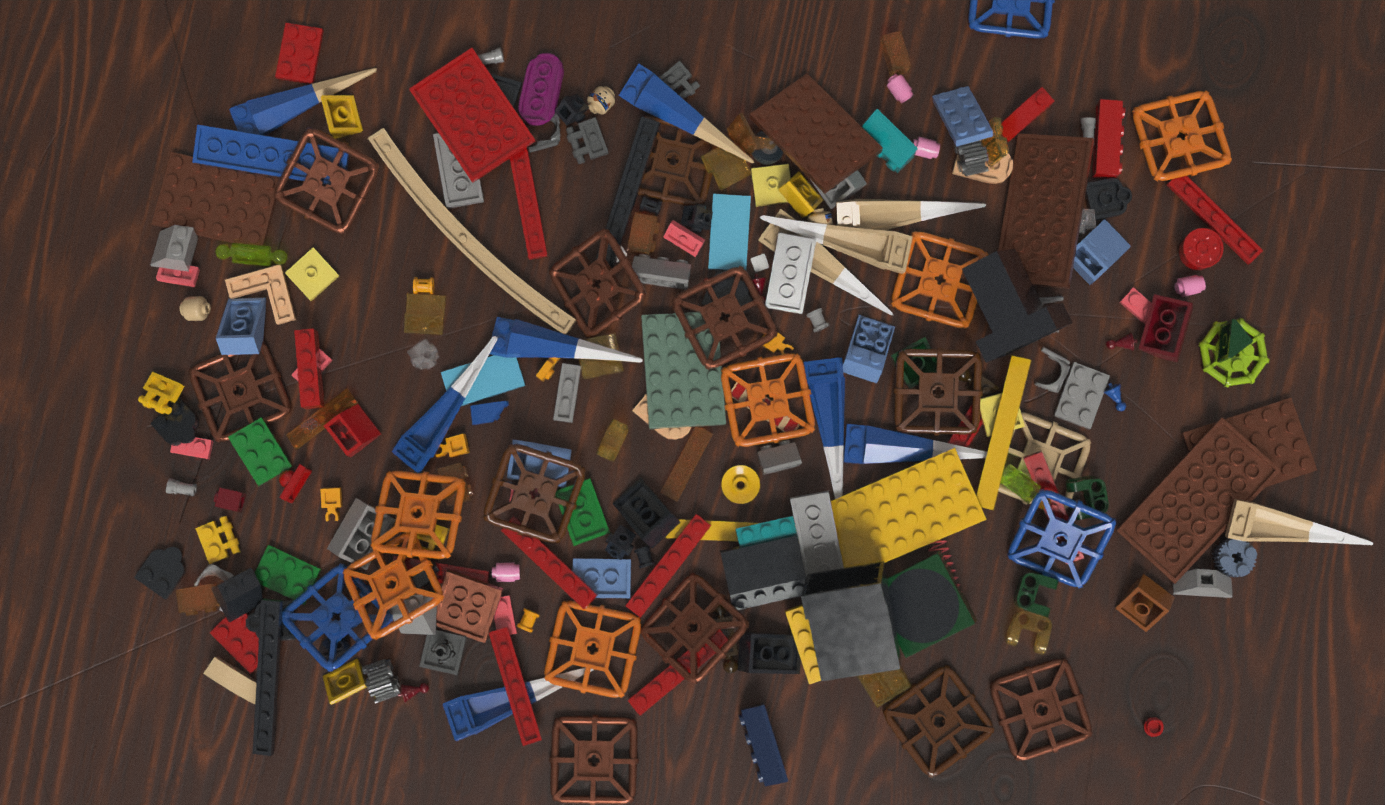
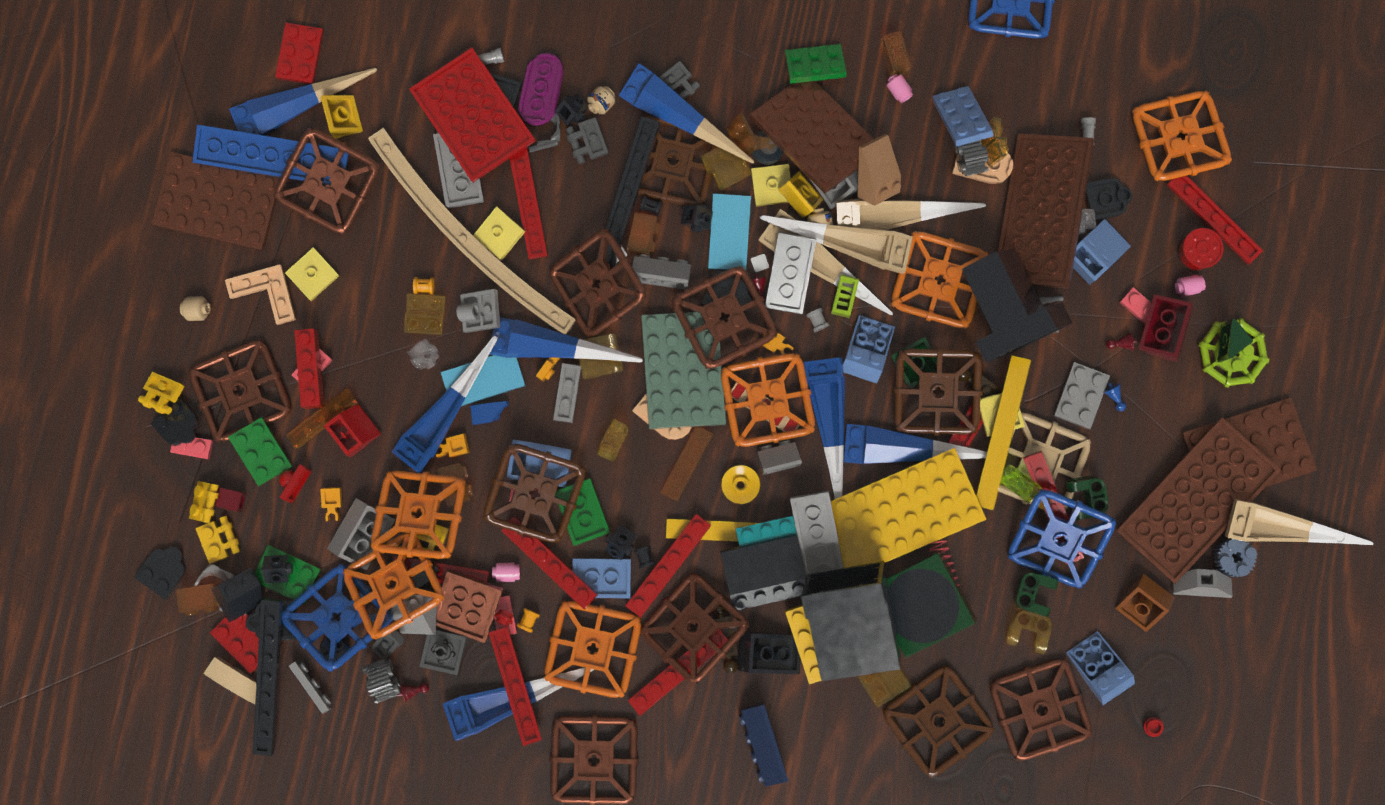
light grey slope [150,225,198,272] -> none
coral plate [156,266,200,287] -> none
light grey pin [166,478,197,496] -> none
clear neon green plate [215,243,287,266] -> none
medium blue slope [216,298,266,355] -> none
yellow slope [323,658,367,705] -> none
black slope [613,477,681,549] -> none
coral plate [664,220,705,257] -> none
teal slope [862,109,918,173] -> none
bright pink brick [912,136,940,159] -> none
red slope [996,87,1054,142] -> none
light grey helmet [1034,346,1070,393] -> none
red brick [1092,99,1125,179] -> none
none -> yellow plate [189,481,219,523]
none -> black brick [261,555,293,584]
none -> light grey plate [289,661,332,714]
none -> dark grey slope [371,630,405,659]
none -> light grey plate [456,289,500,333]
none -> light yellow plate [473,207,526,261]
none -> red plate [494,609,513,626]
none -> green plate [785,44,846,84]
none -> lime slope [831,275,859,318]
none -> medium nougat slope [858,134,901,206]
none -> medium blue slope [1066,631,1135,705]

